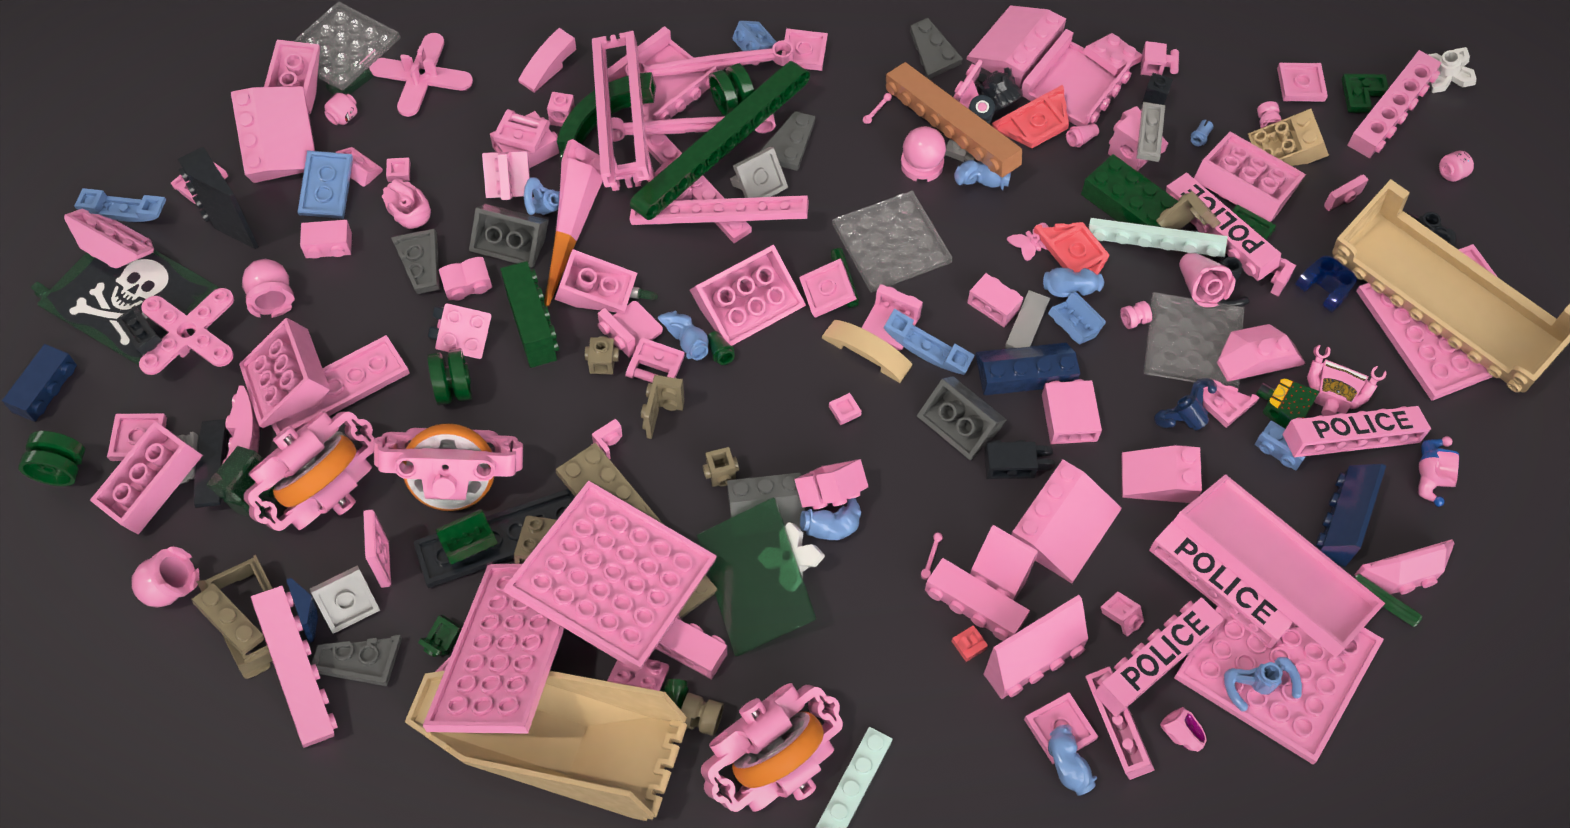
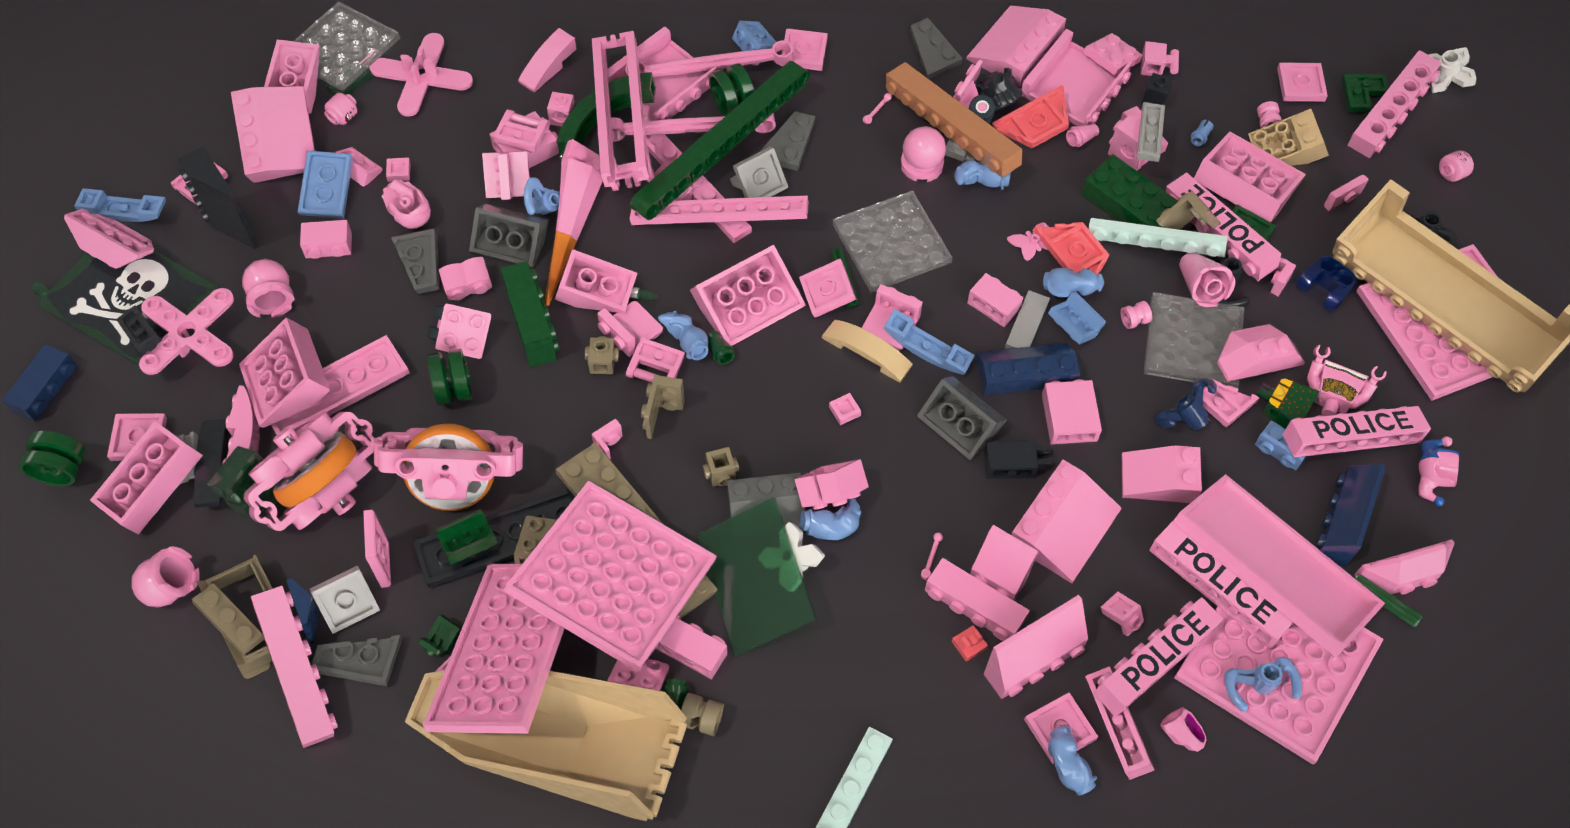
bright pink piece [701,683,843,812] -> none

